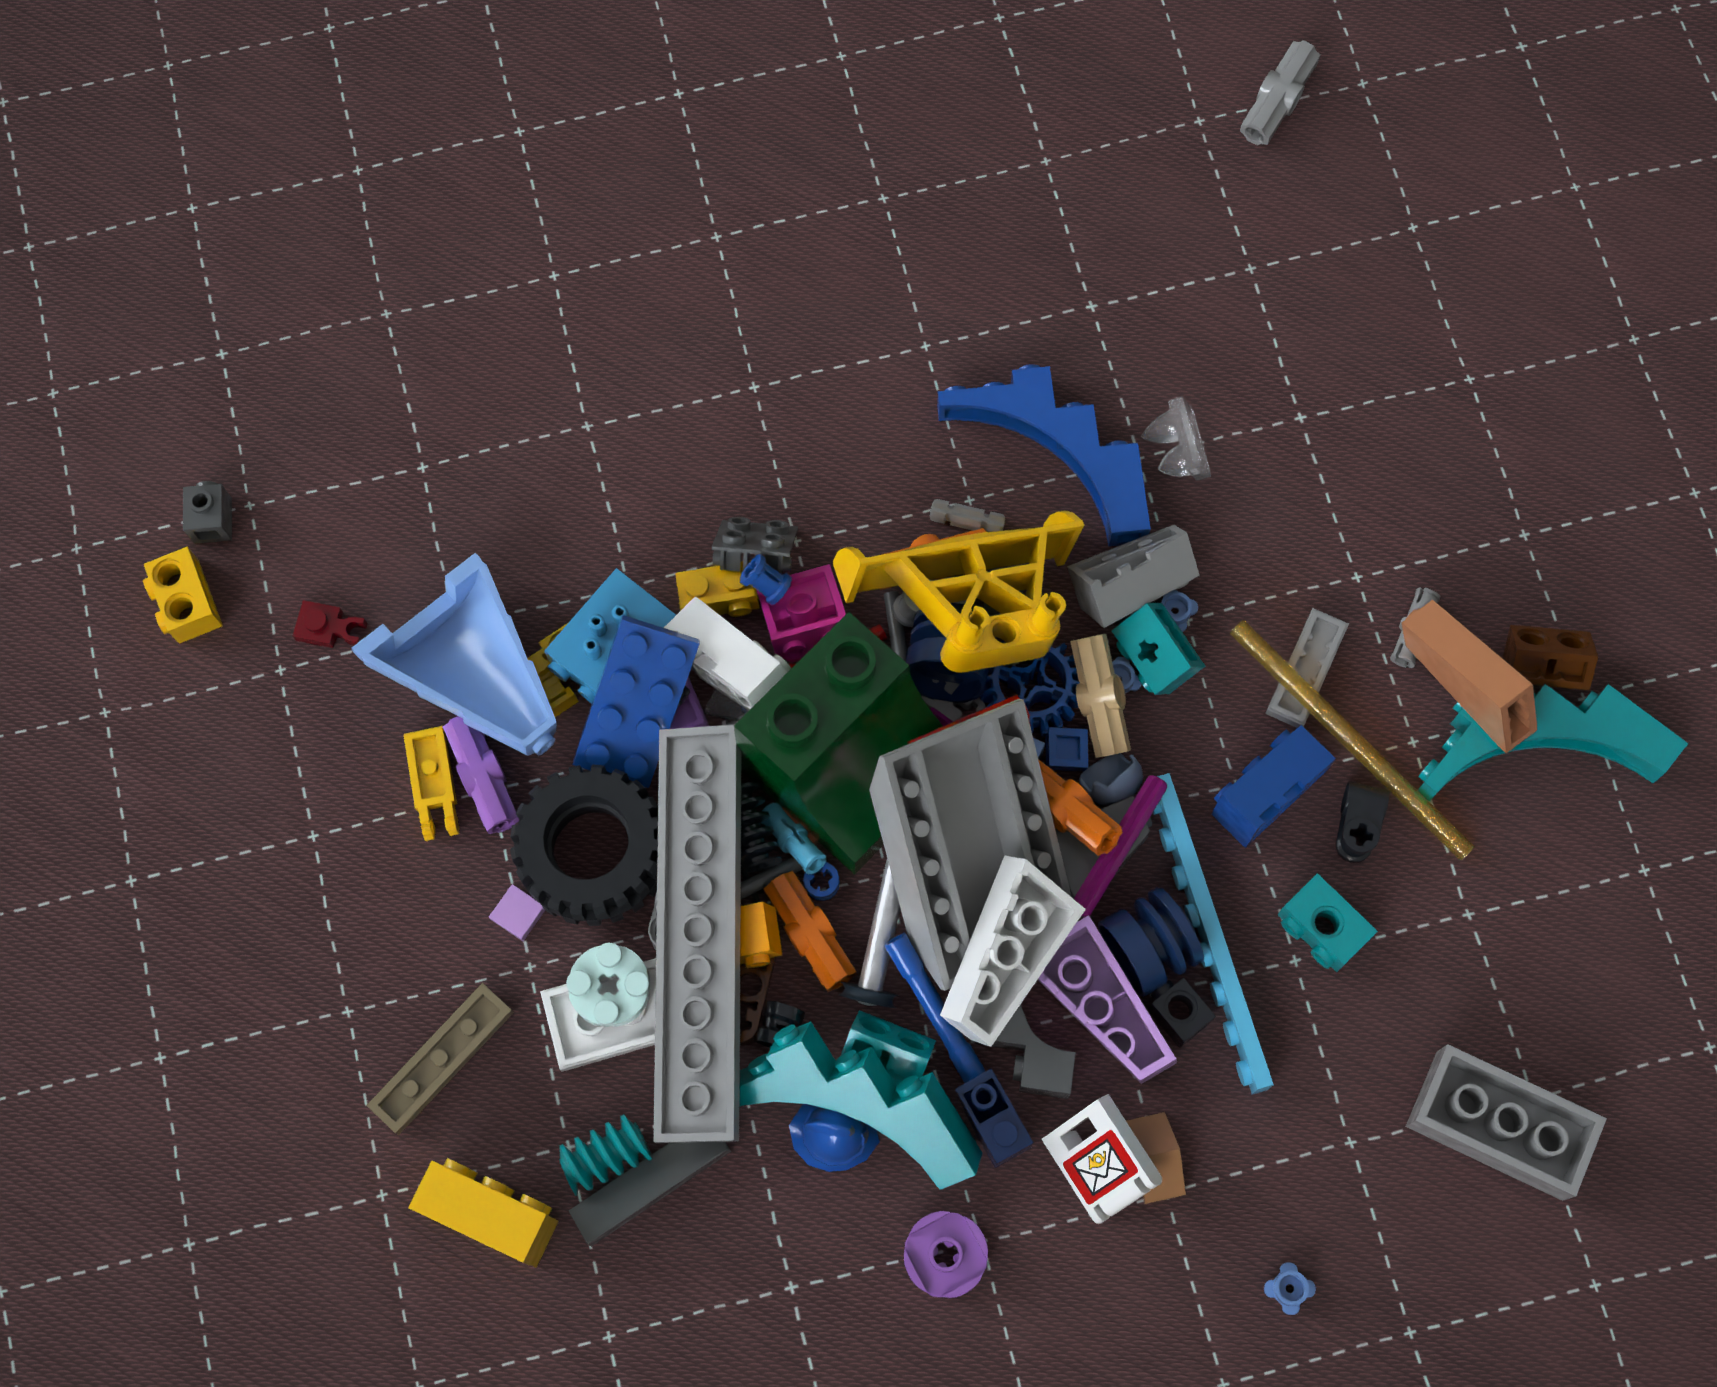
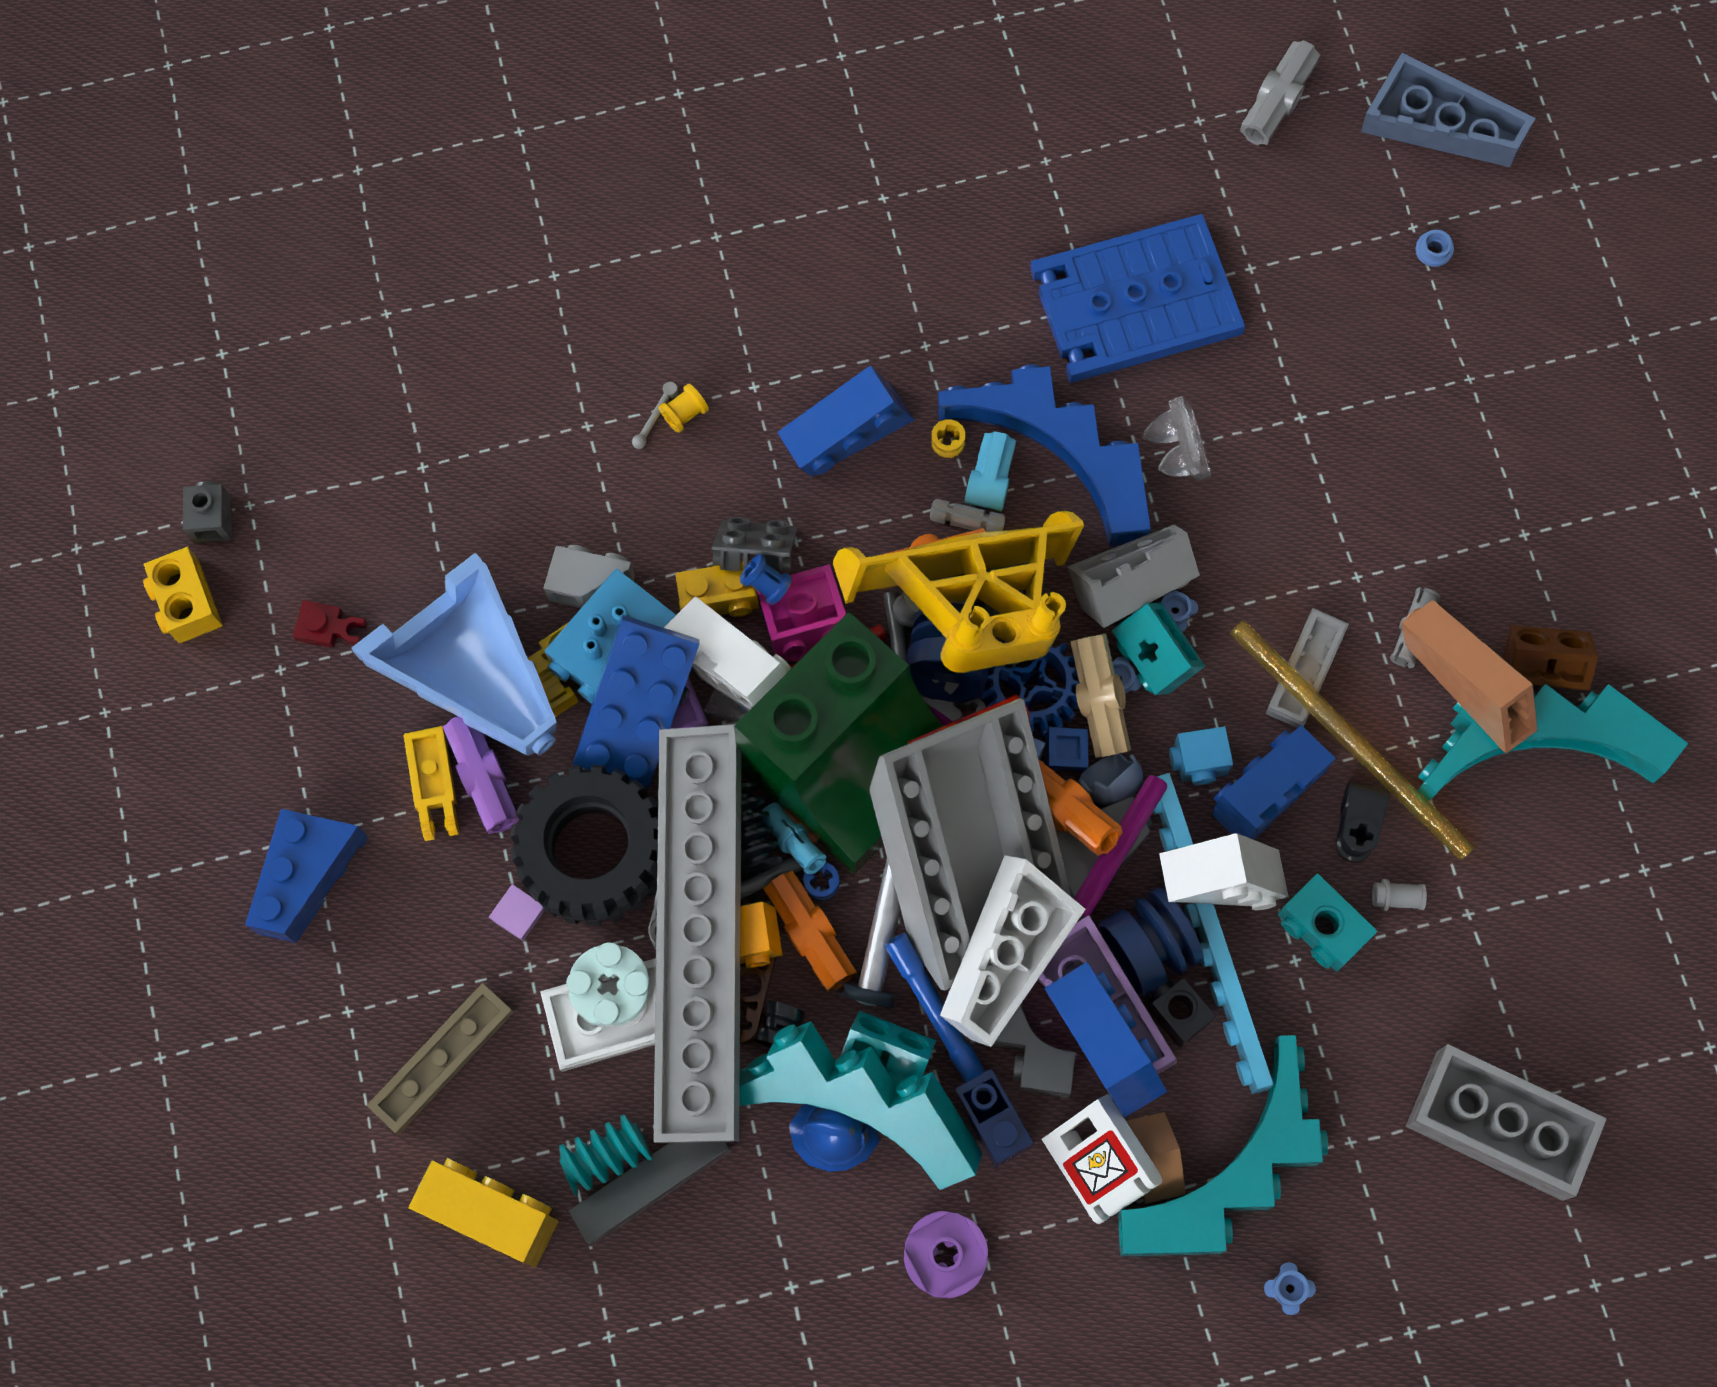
none -> blue wedge [245,809,369,943]
none -> light grey slope [543,545,635,608]
none -> light grey hinge [632,382,678,449]
none -> yellow bush [658,383,709,433]
none -> blue wedge [777,365,915,477]
none -> yellow bush [931,419,965,458]
none -> medium azure piece [964,431,1016,512]
none -> blue door [1030,214,1245,383]
none -> blue wedge [1044,962,1167,1118]
none -> teal arch [1118,1035,1328,1257]
none -> white wedge [1159,833,1289,910]
none -> dark azure brick [1169,726,1233,785]
none -> sand blue wedge [1361,53,1536,167]
none -> light grey pin [1372,879,1427,911]
none -> medium blue plate [1415,230,1454,267]

